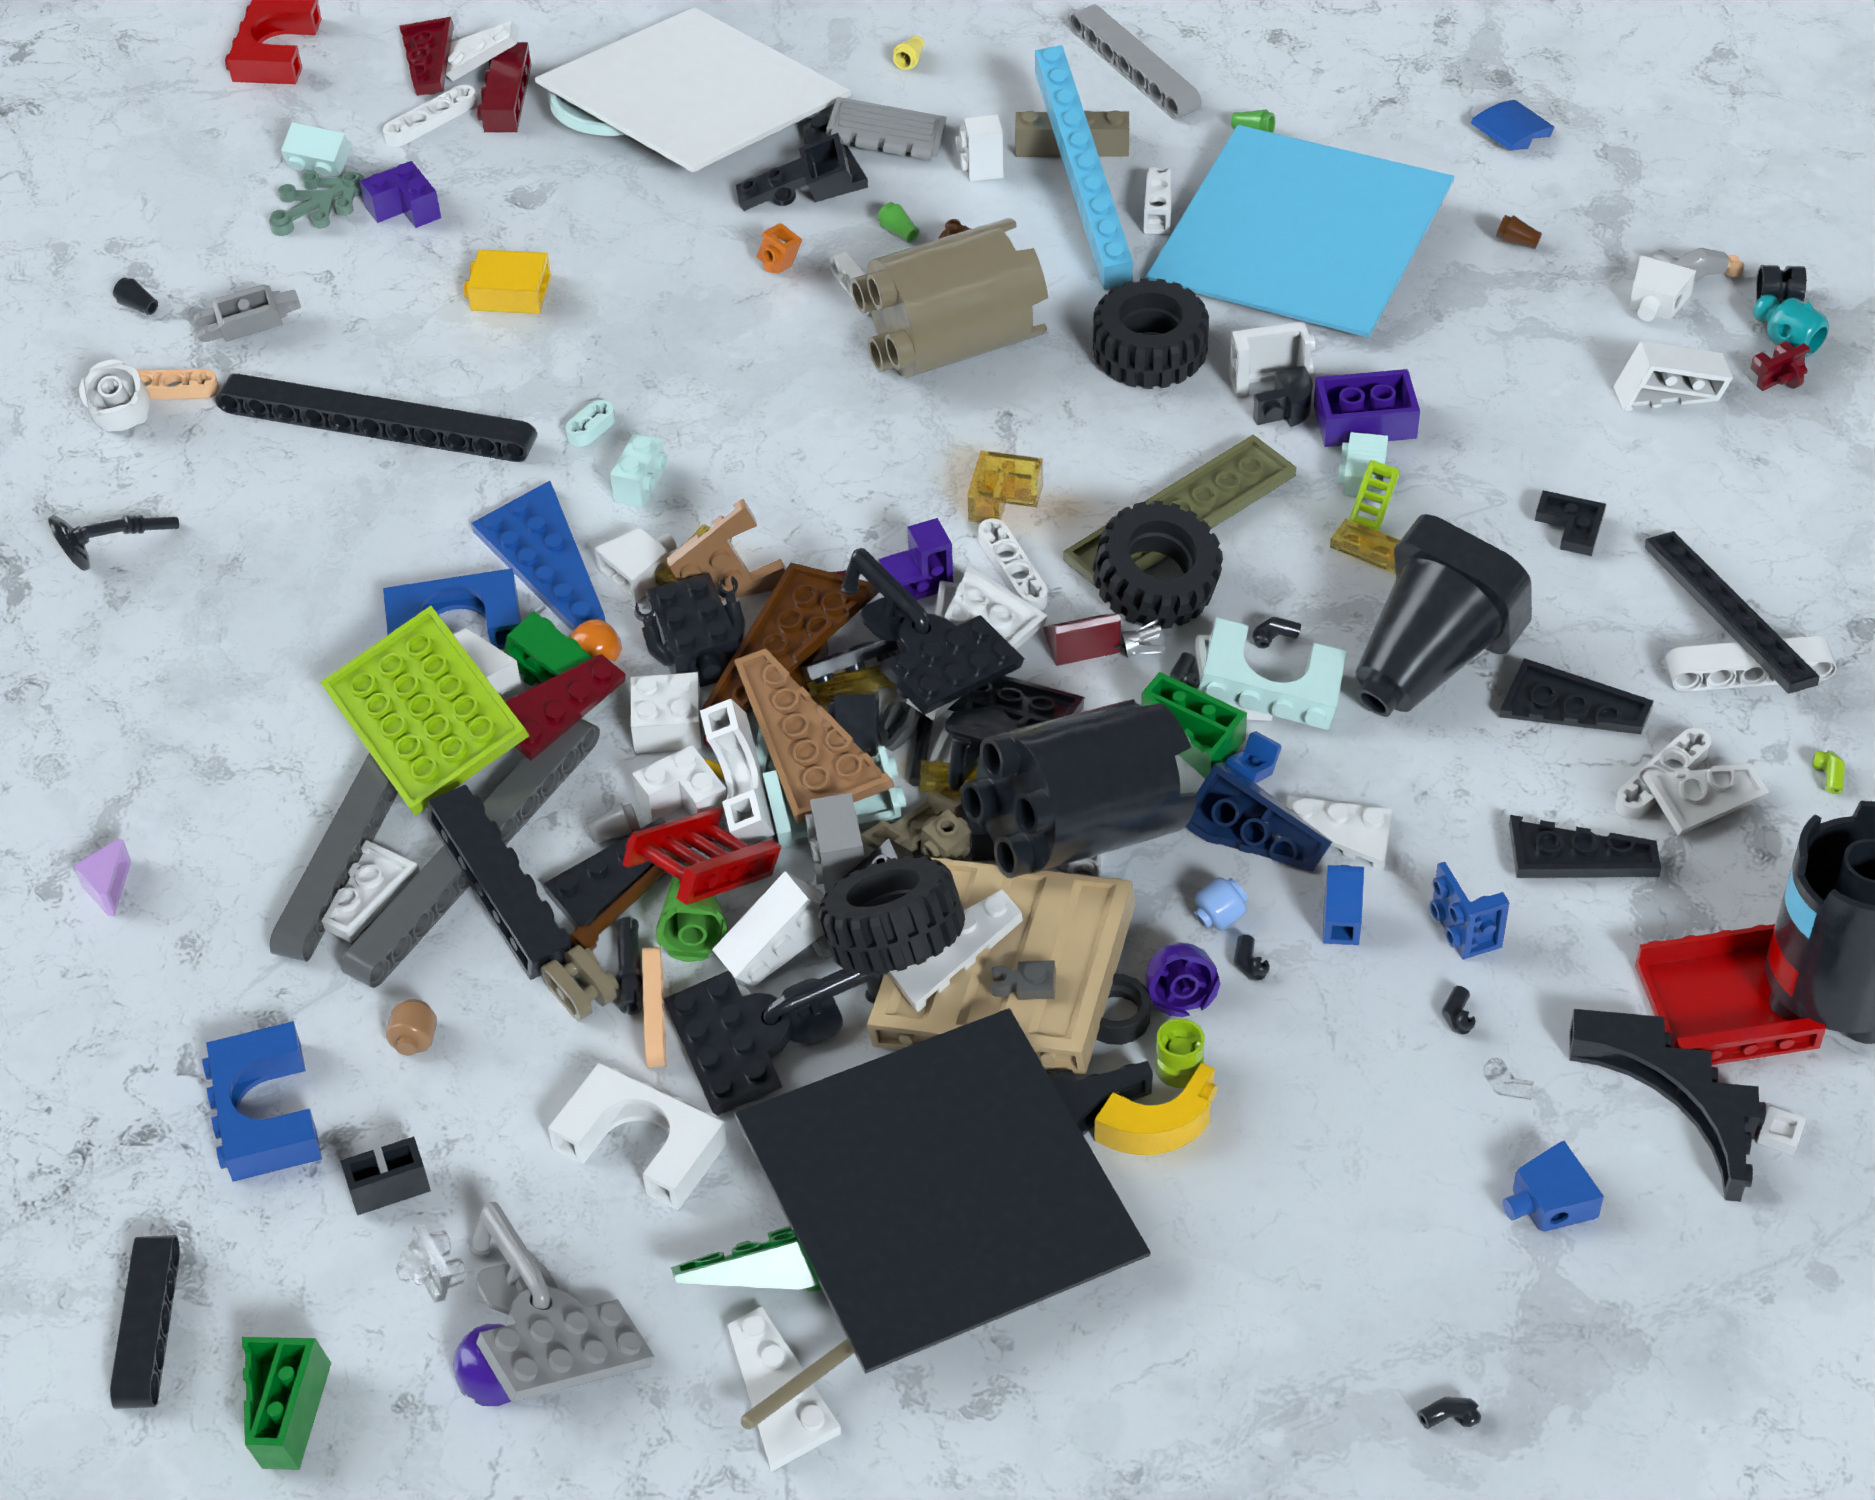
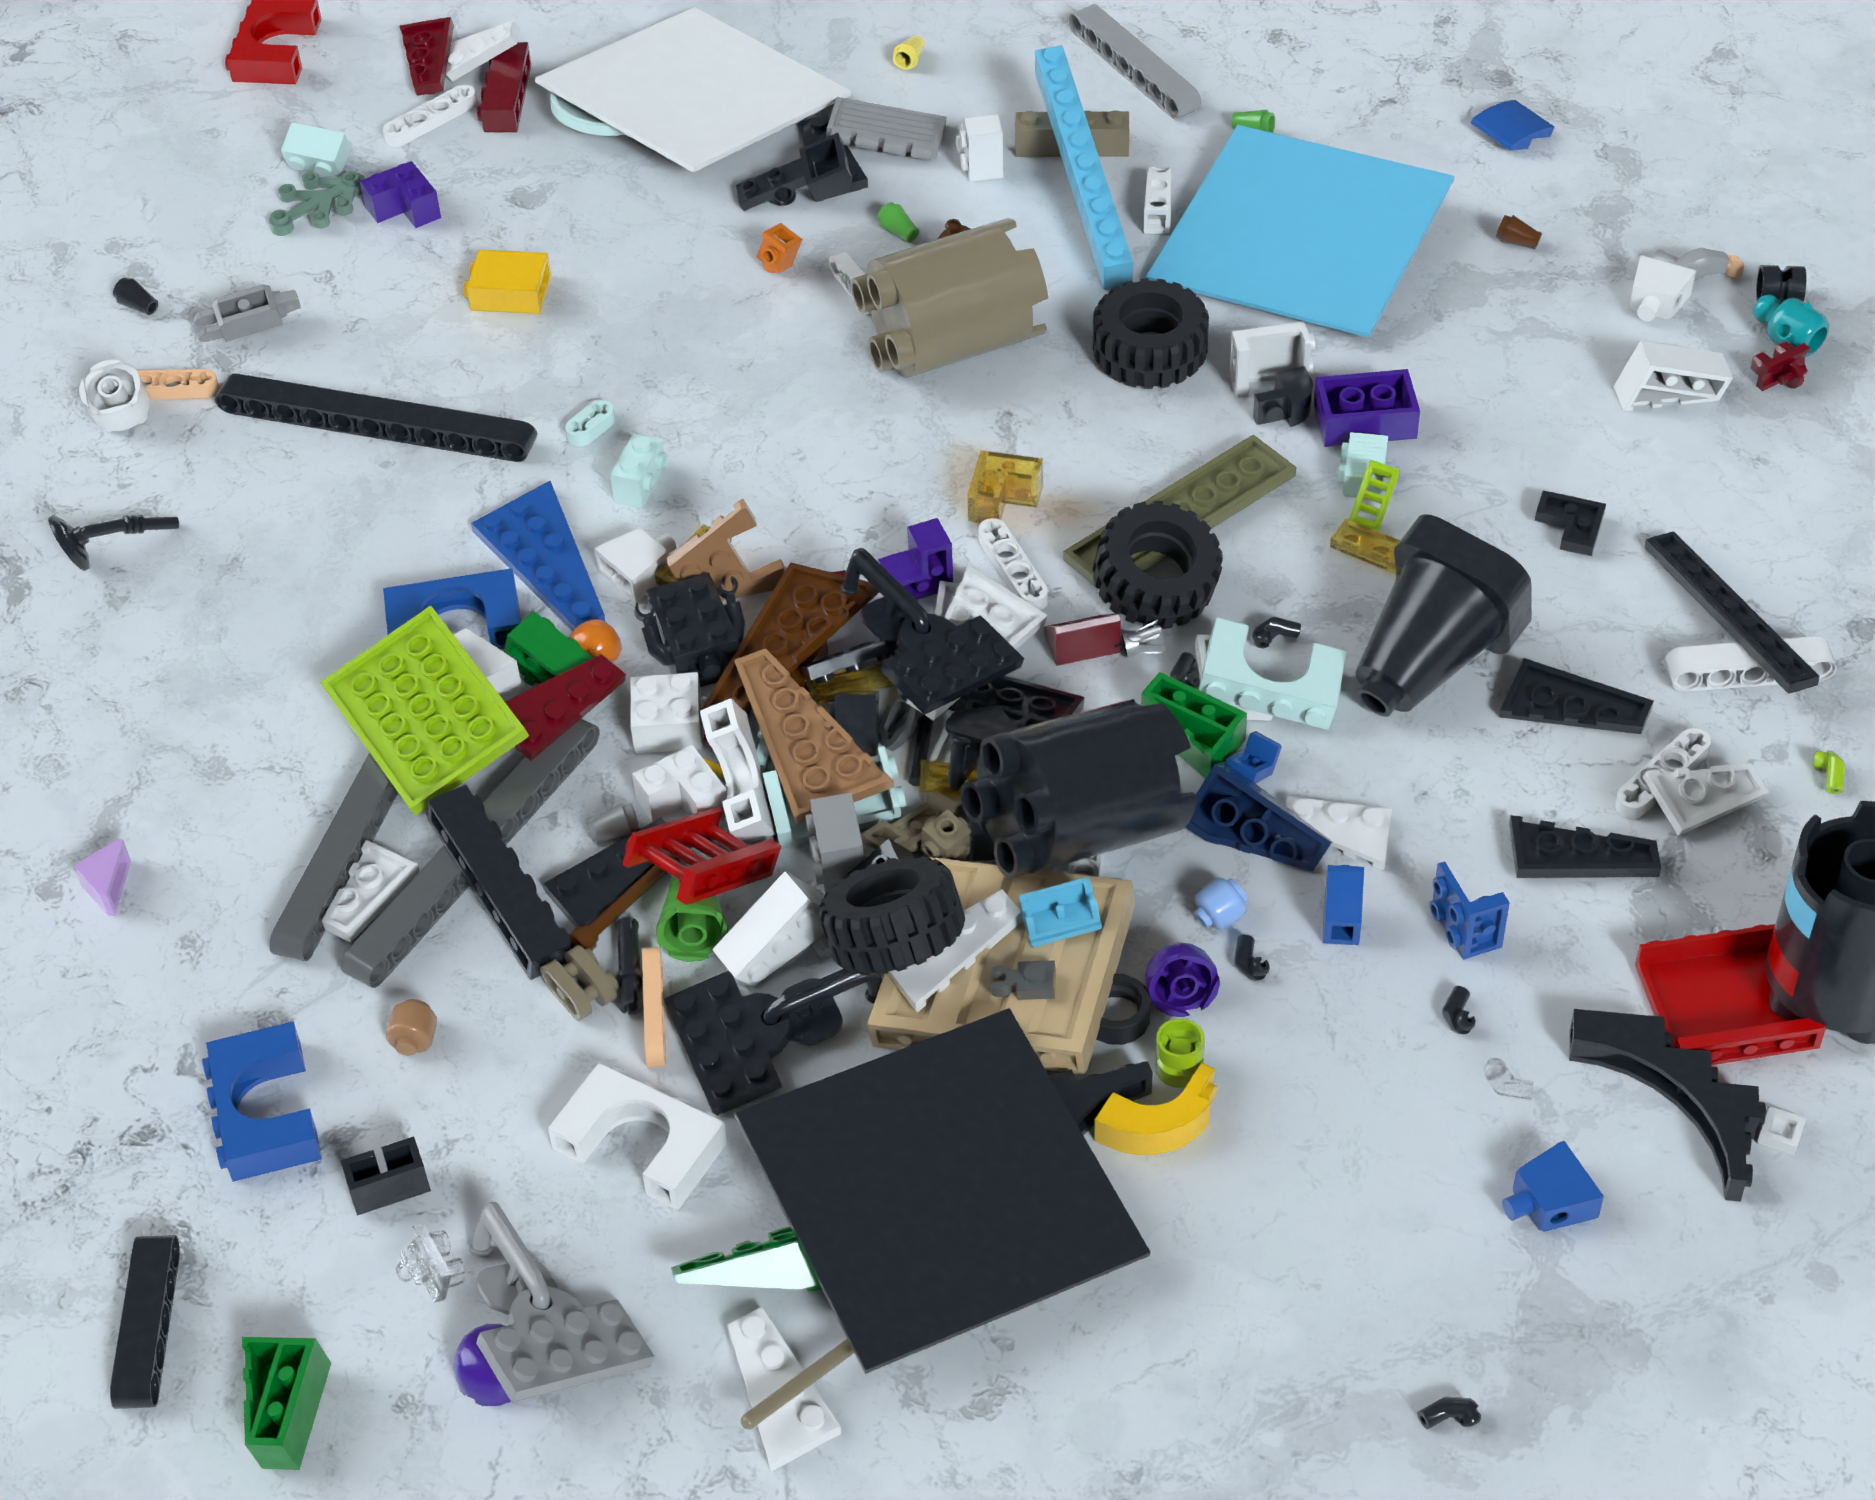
none -> medium azure hinge [1018,877,1102,948]

